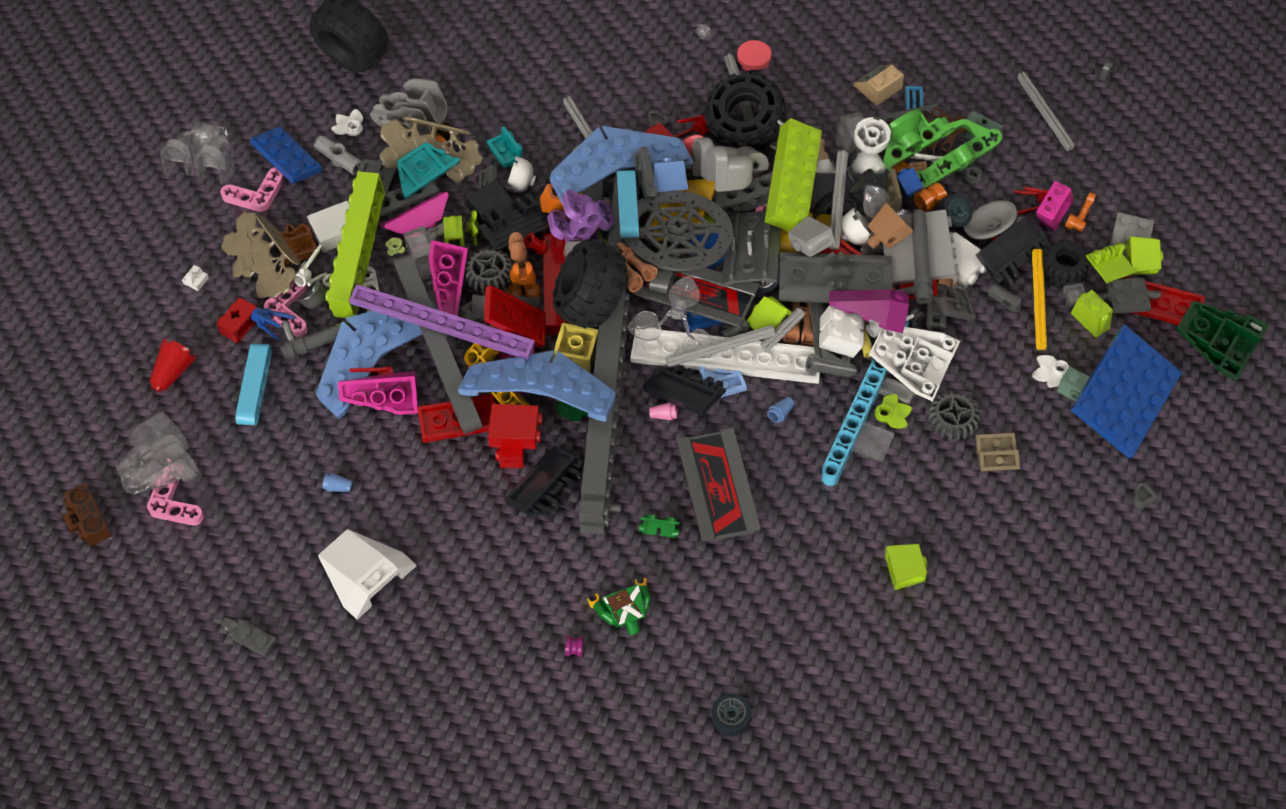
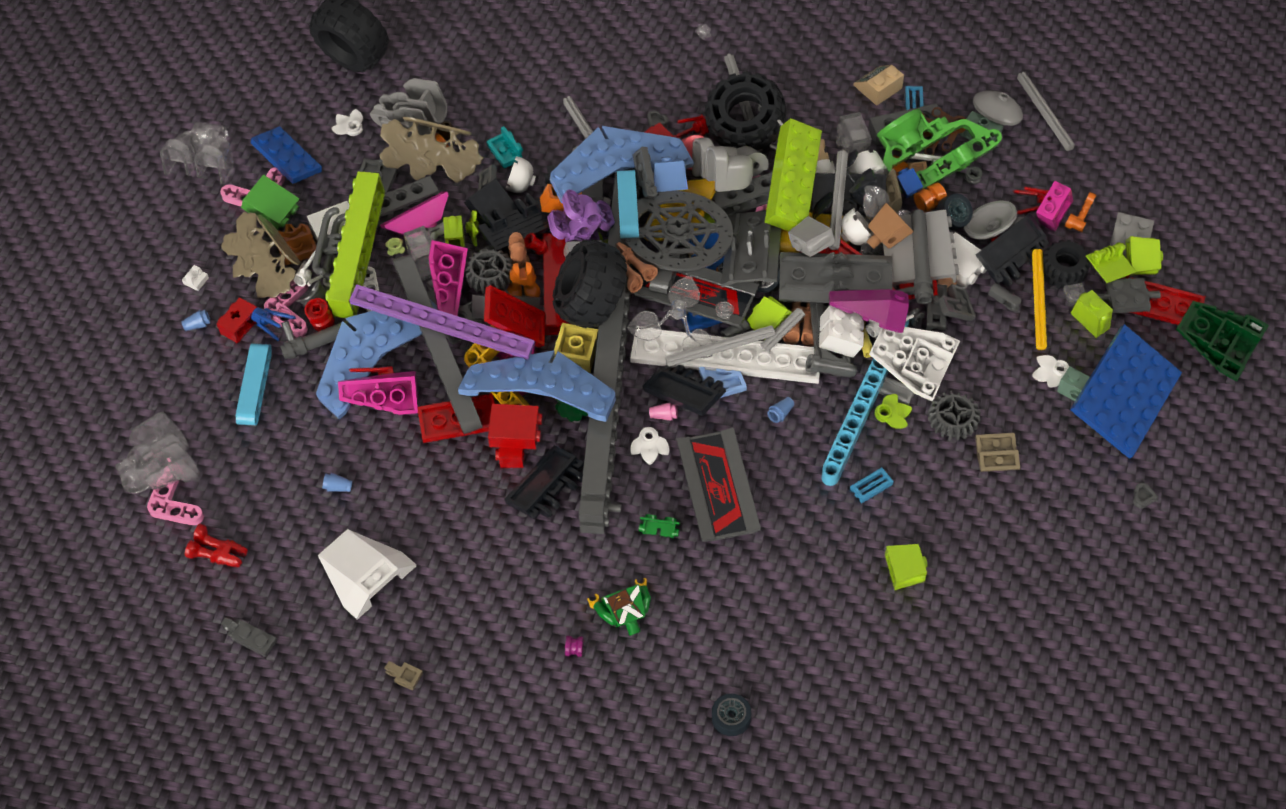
reddish brown piece [63,482,112,547] -> none
red cone [149,338,197,393] -> none
light grey piece [314,136,363,175] -> none
teal wing [396,142,460,200] -> none
coral tile [737,40,771,71] -> none
clear piece [853,423,895,463] -> none
white cylinder [854,117,891,155] -> none
dark grey tile [1098,60,1116,82] -> none
none -> medium blue cone [181,310,211,331]
none -> red piece [185,523,248,567]
none -> bright green brick [241,175,299,230]
none -> red wheel [304,298,335,331]
none -> dark grey piece [312,207,346,281]
none -> dark tan plate [385,661,423,691]
none -> white plate [631,427,669,465]
none -> clear plate [715,302,734,319]
none -> dark azure tile [850,467,894,504]
none -> light grey dish [973,90,1023,126]

